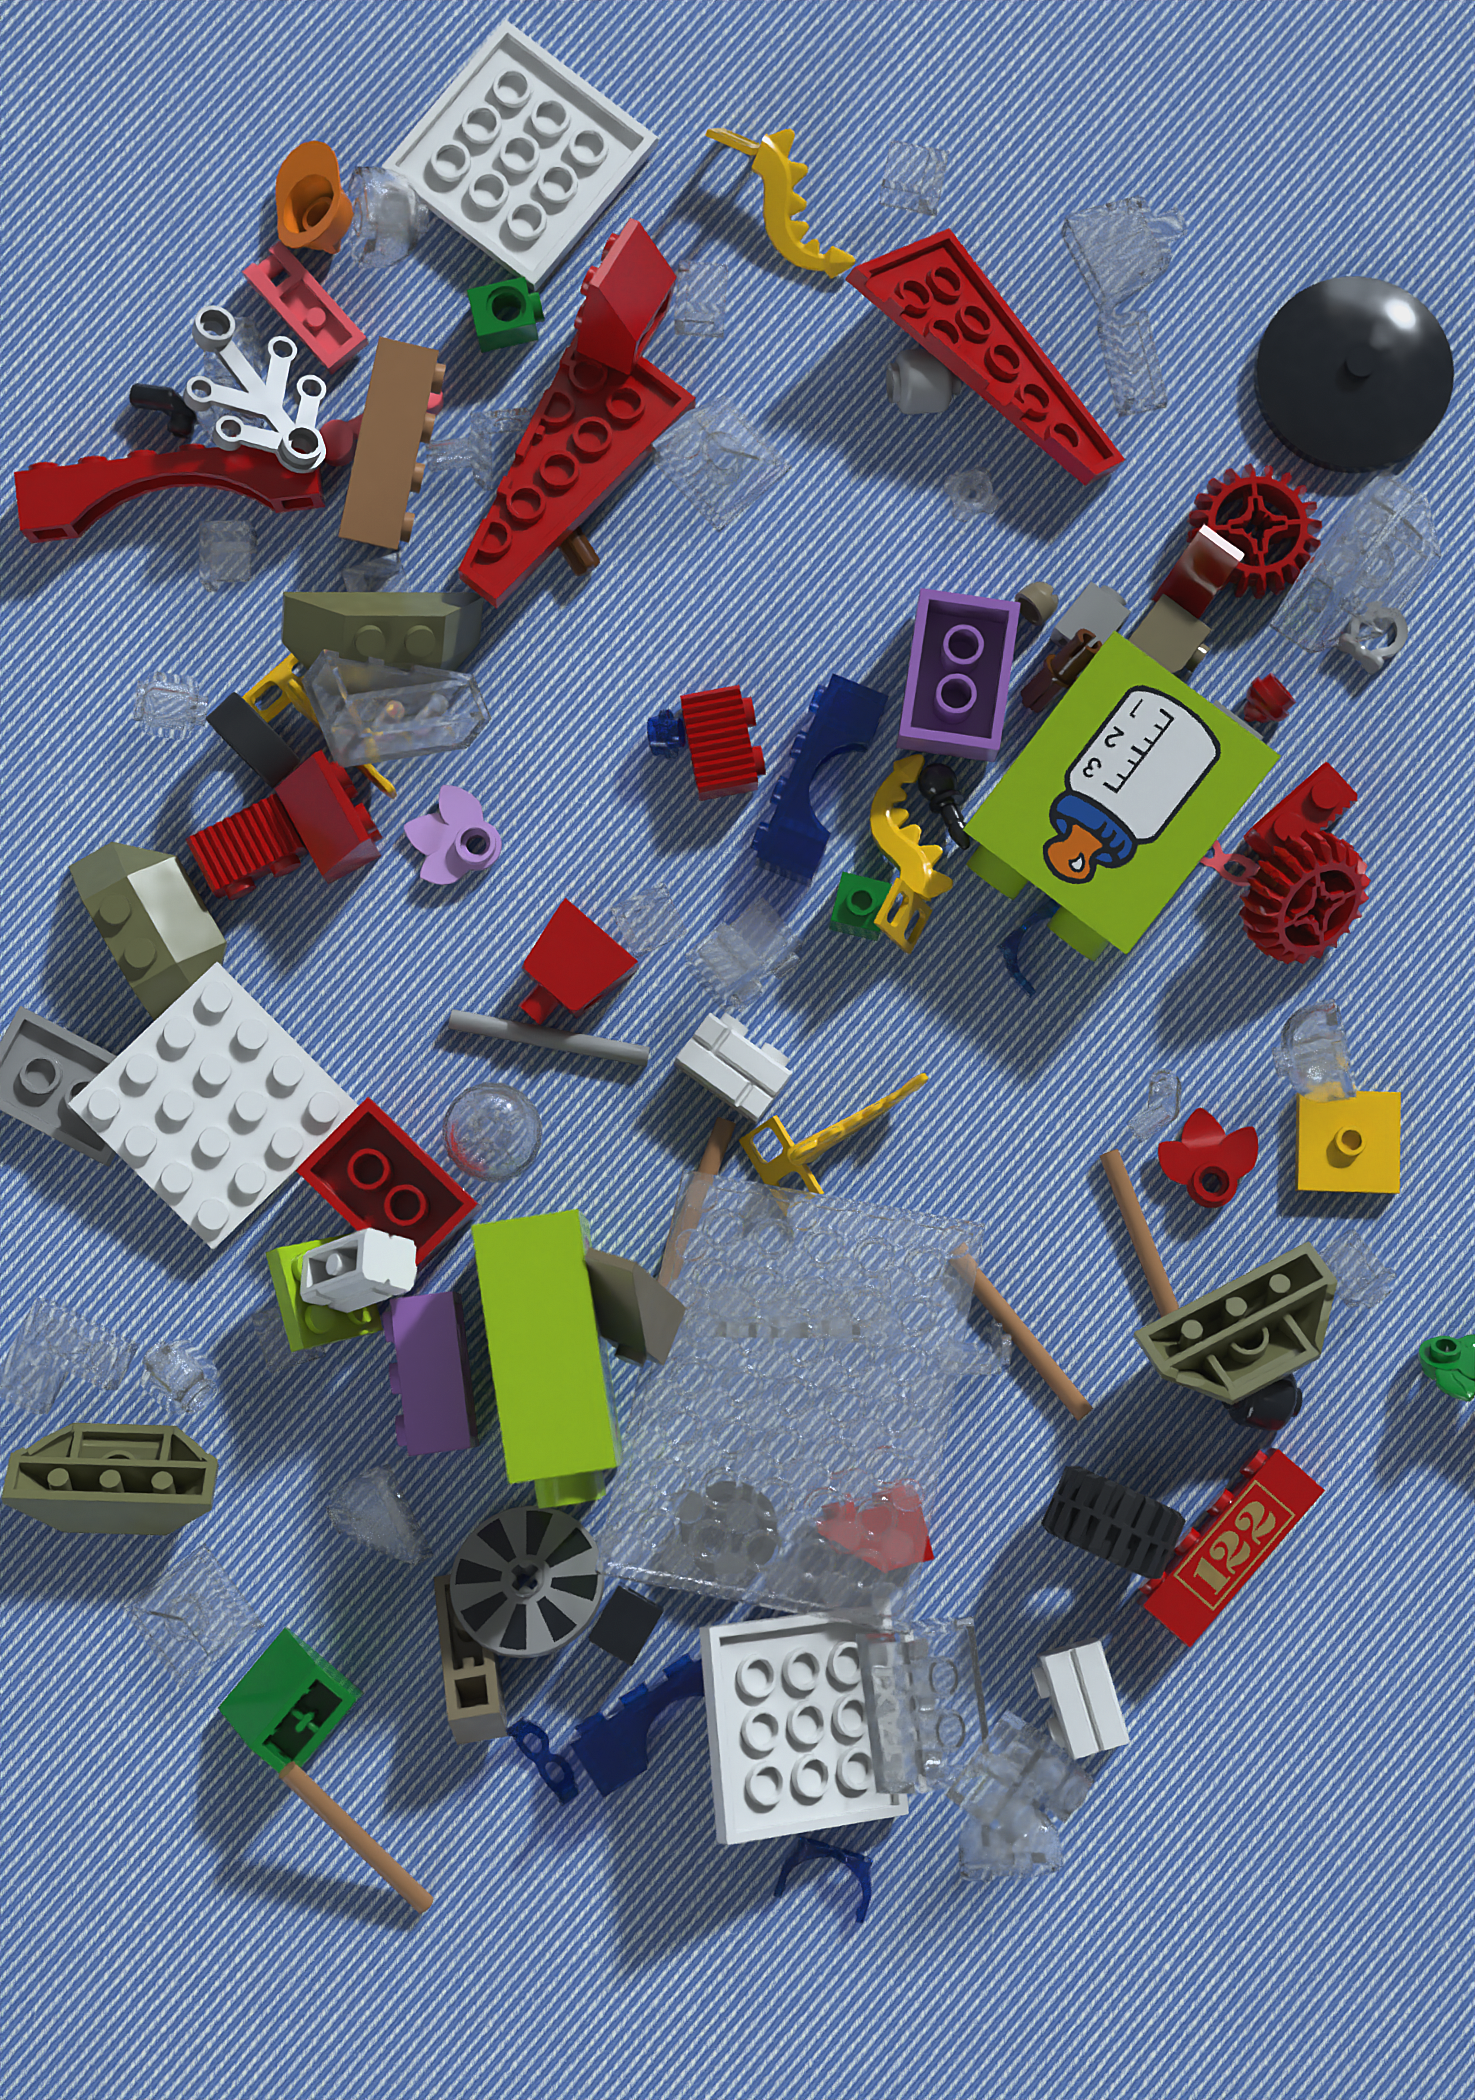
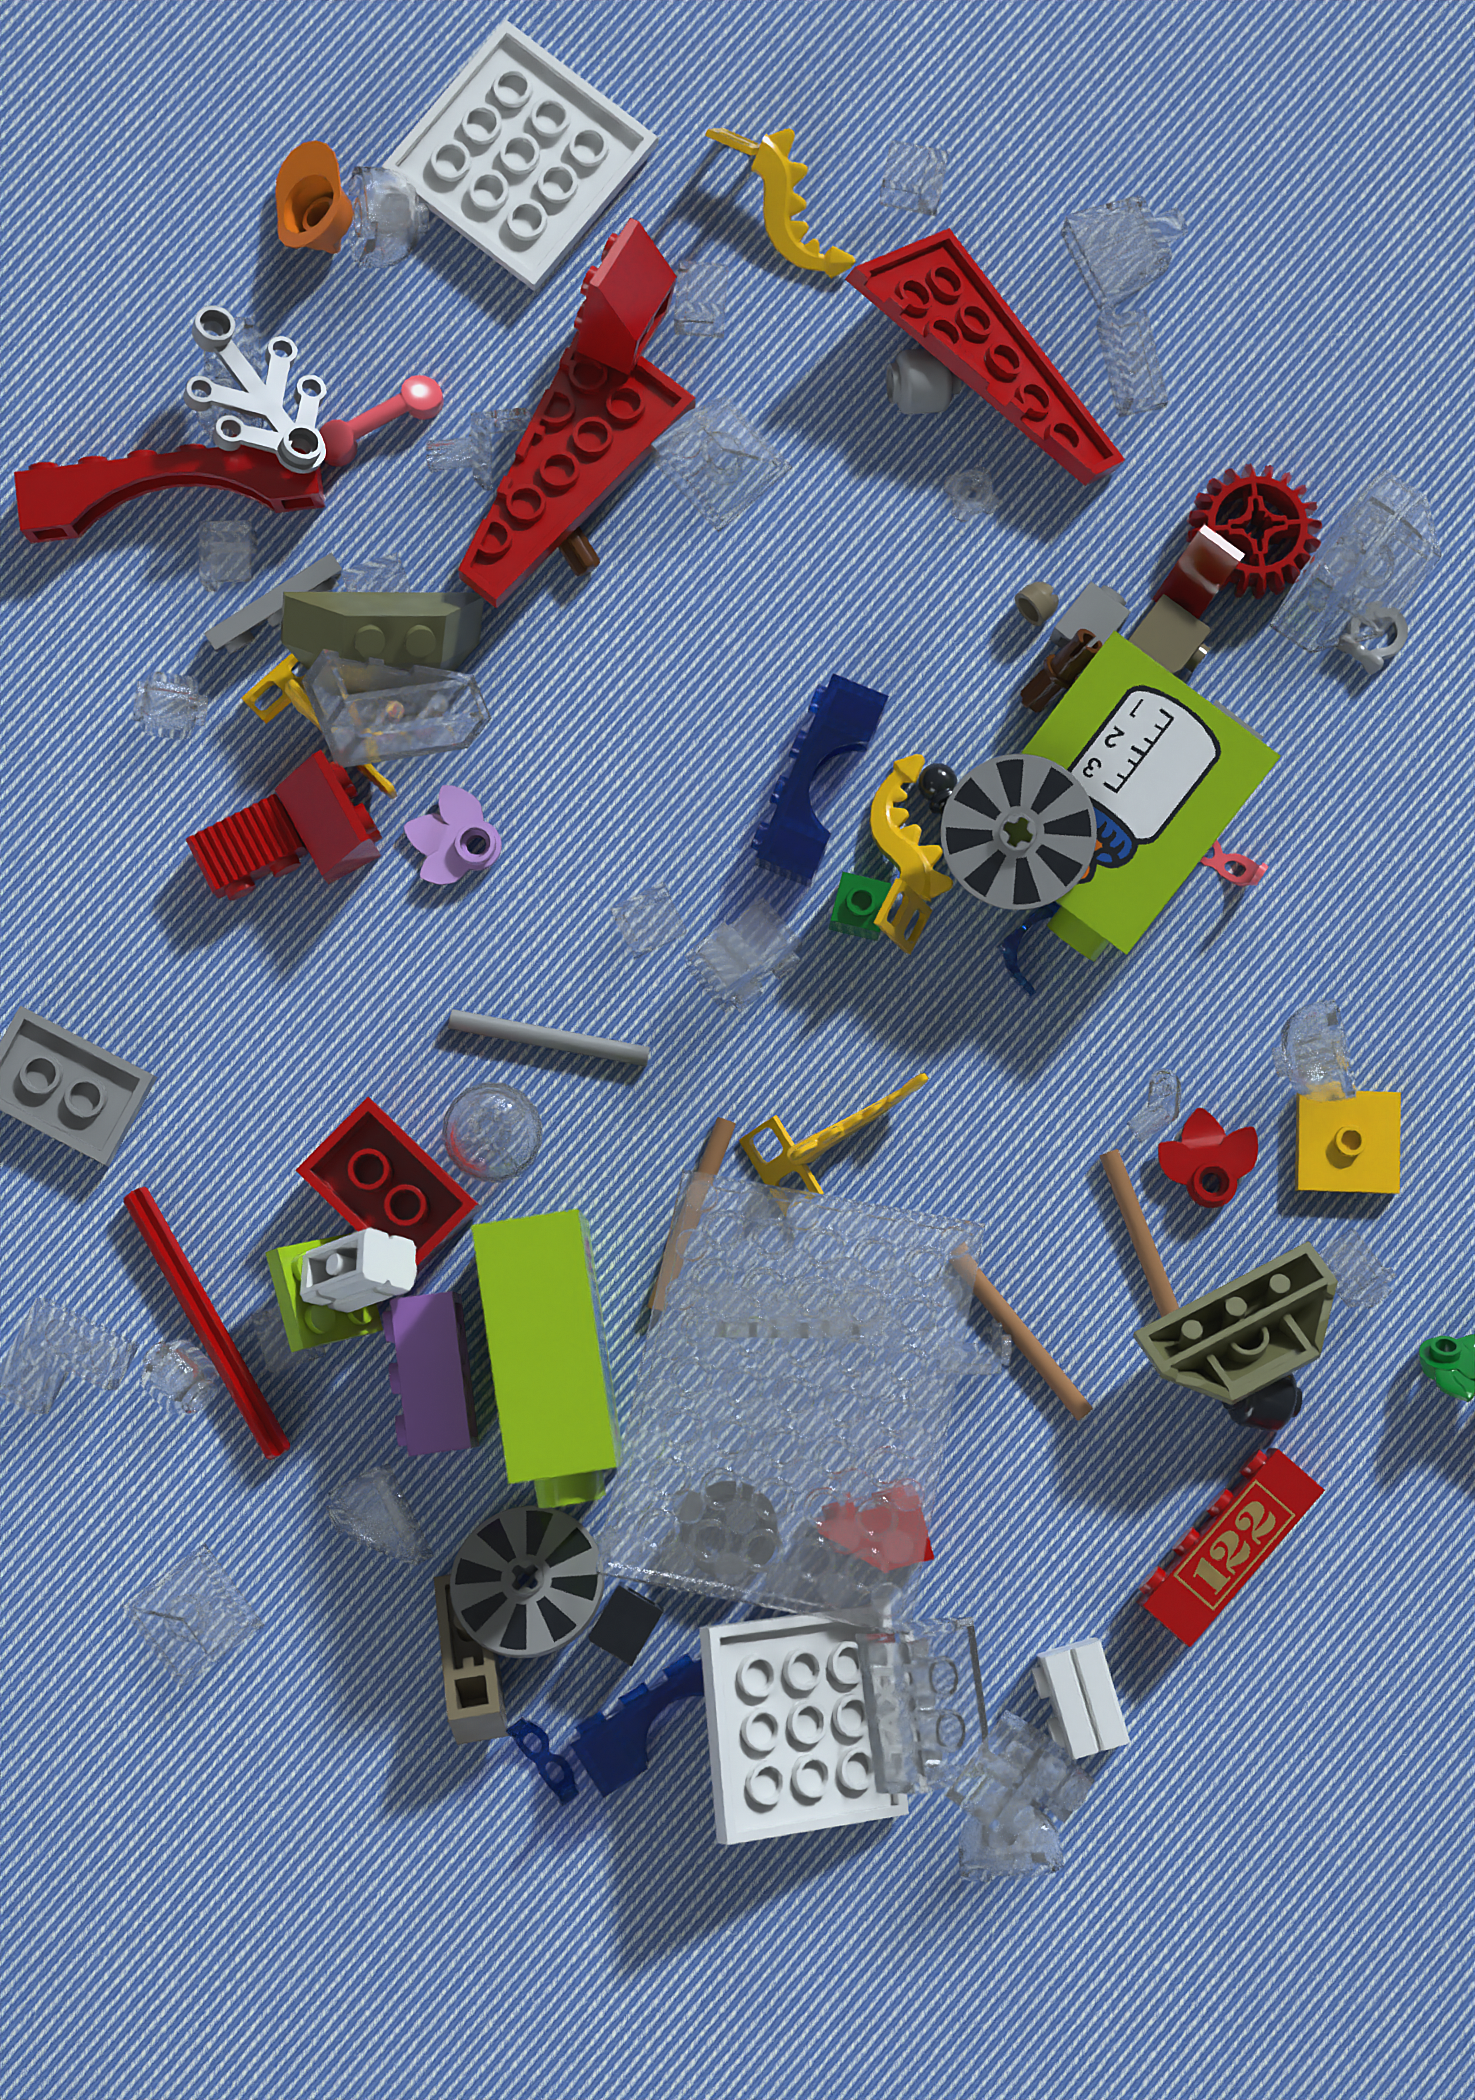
olive wedge [1,1423,219,1536] -> none
olive wedge [68,842,228,1021] -> none
white plate [68,962,359,1250] -> none
black arm [129,383,199,439] -> none
black tyre [206,692,300,788] -> none
green slope [218,1626,364,1774] -> none
coral plate [242,241,369,375] -> none
medium nougat bar [279,1762,434,1913] -> none
medium nougat brick [338,336,446,551] -> none
green brick [467,277,545,353] -> none
red torso [518,898,639,1025] -> none
dark tan slope [585,1247,686,1367] -> none
clear blue plate [647,709,686,760] -> none
white brick [674,1013,792,1125] -> none
red brick [680,685,766,801] -> none
clear blue cap [773,1836,873,1924] -> none
medium lavender brick [896,588,1021,763] -> none
black tyre [1041,1466,1186,1579] -> none
red gear [1238,830,1371,965] -> none
red plate [1243,672,1296,723] -> none
red brick [1243,762,1358,861] -> none
black dish [1254,276,1454,473] -> none
none -> red axle [123,1186,290,1460]
none -> light grey plate [204,553,342,655]
none -> light grey piece [941,754,1097,910]

